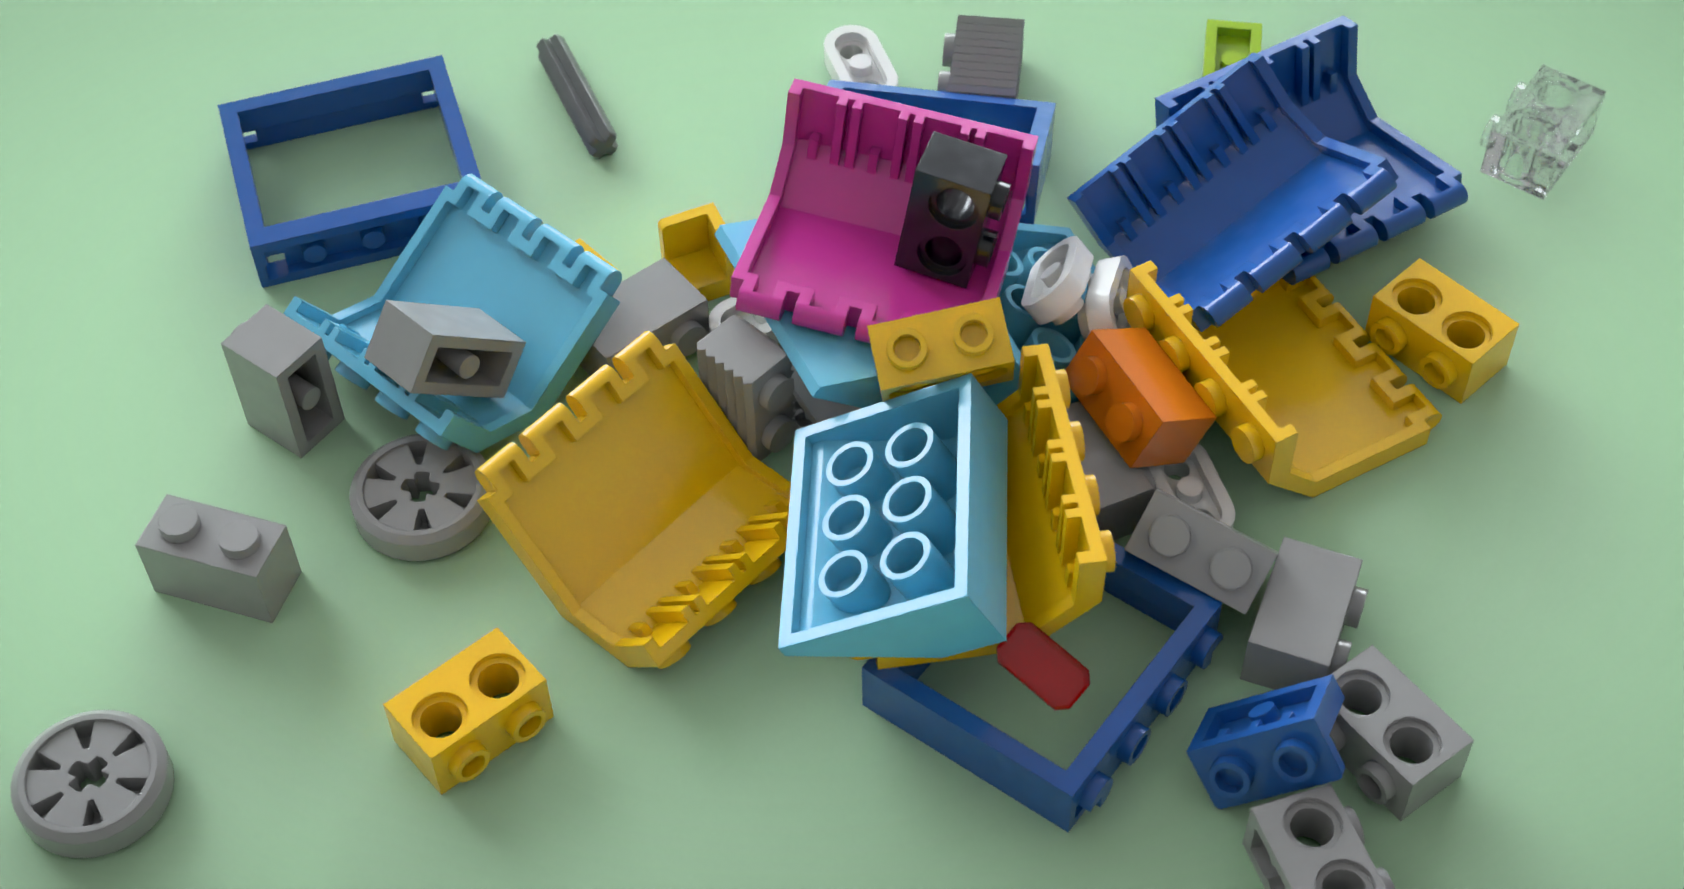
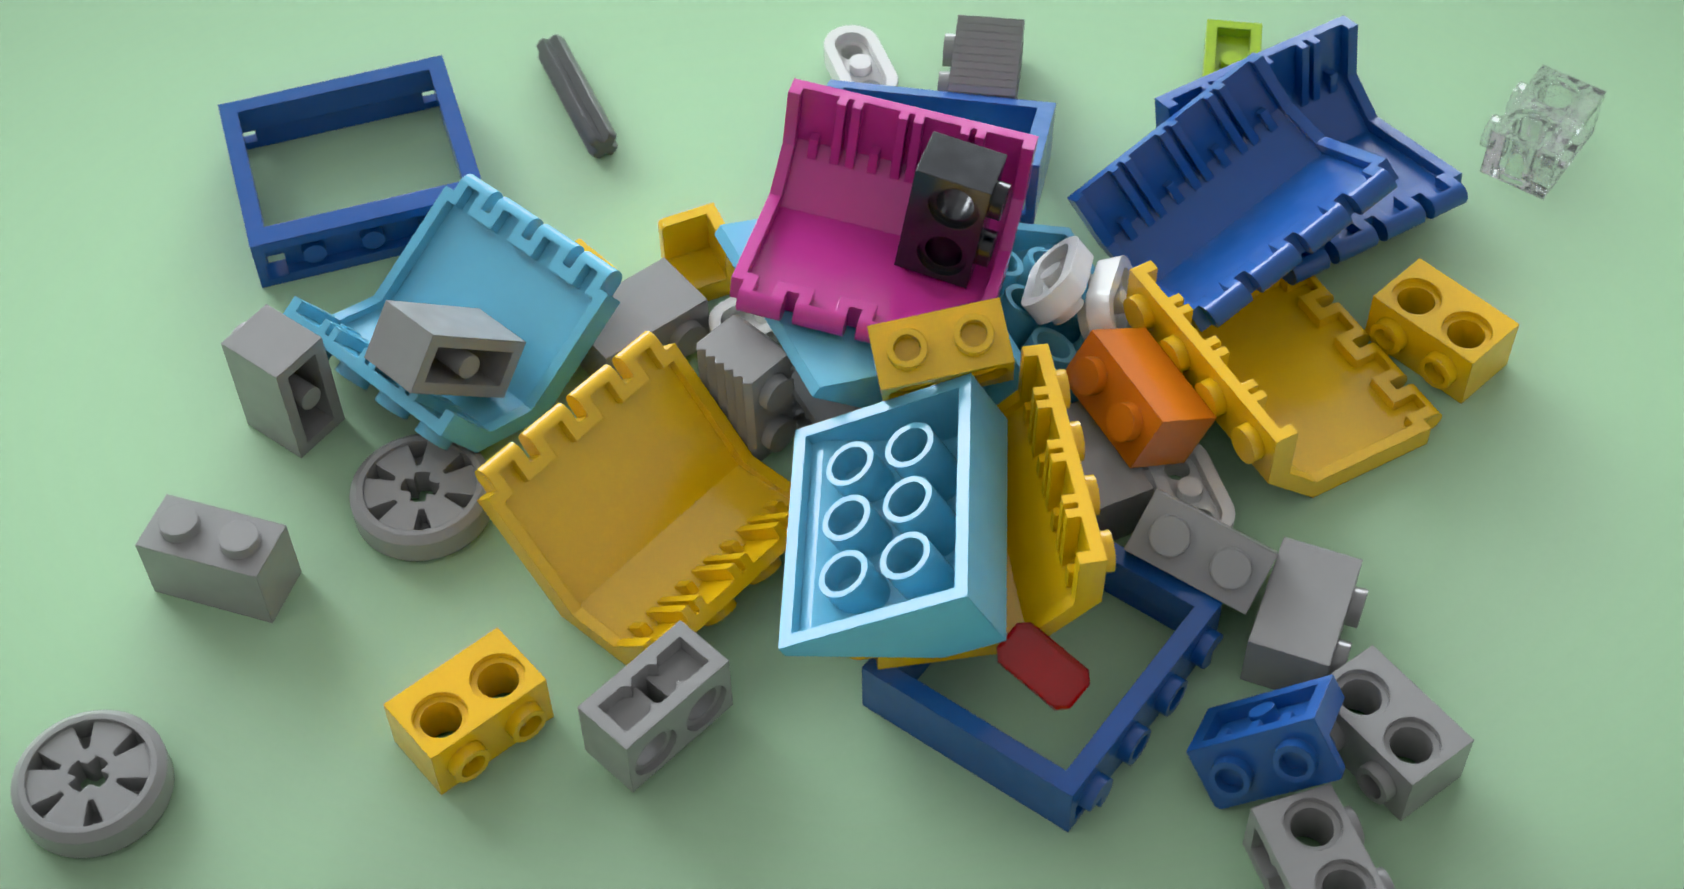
none -> light grey brick [577,620,733,792]

